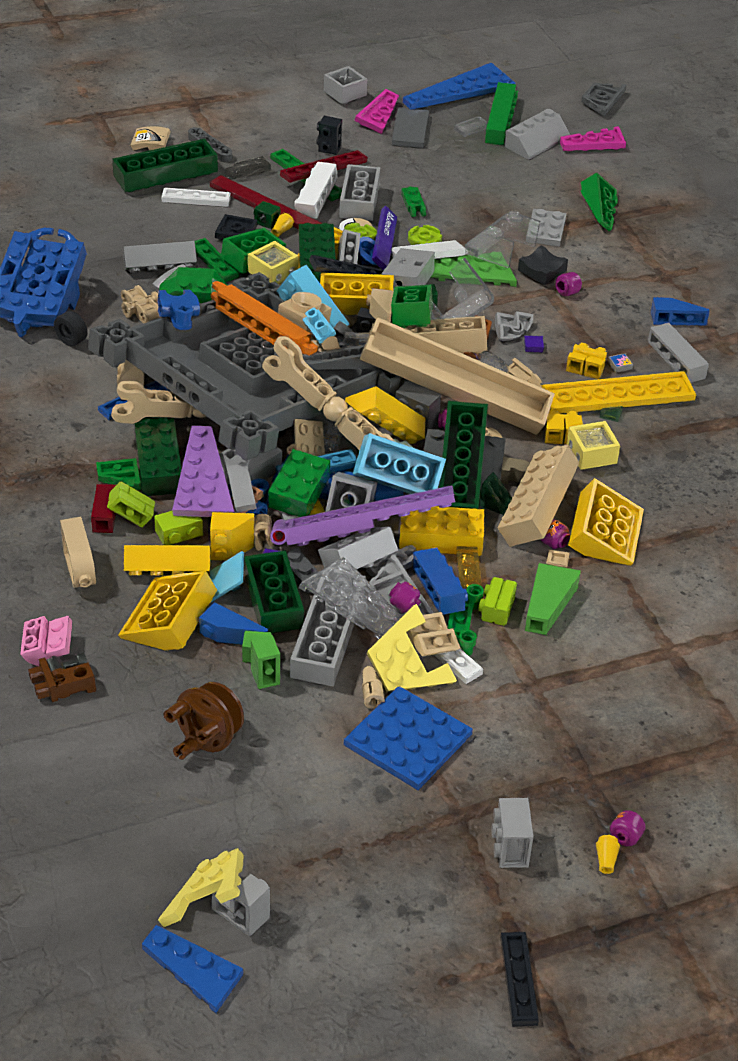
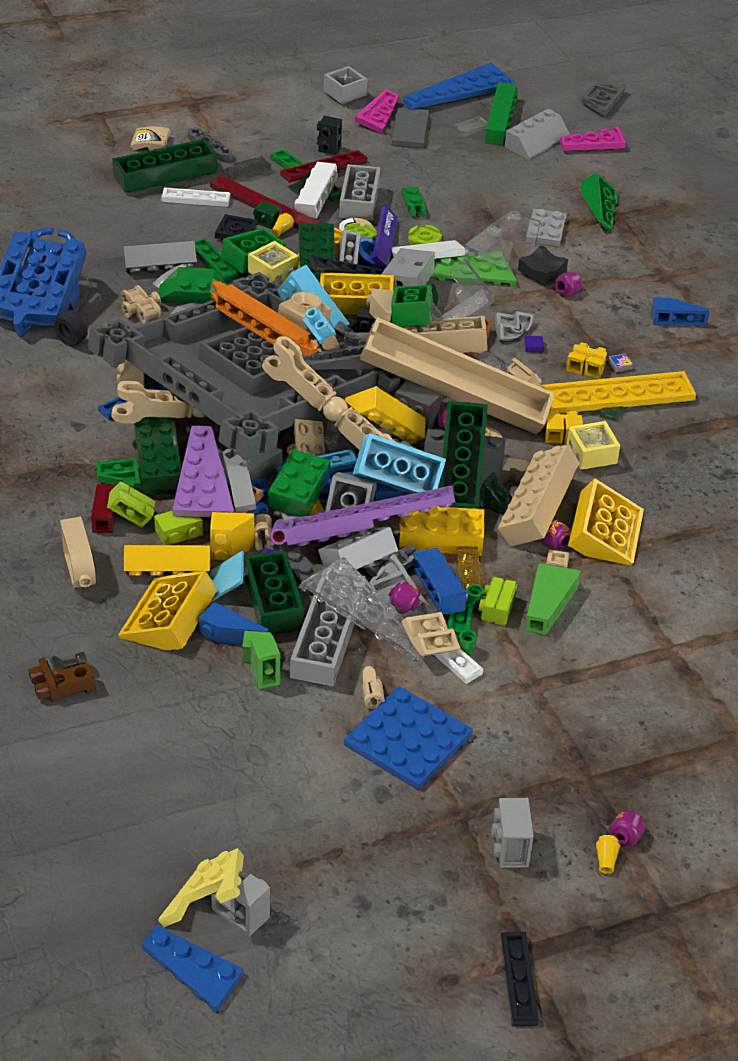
bright pink brick [20,616,72,666] -> none
blue piece [157,290,200,330] -> none
reddish brown piece [163,682,244,760] -> none
light yellow wing [367,604,457,692] -> none
light grey brick [648,323,709,383] -> none

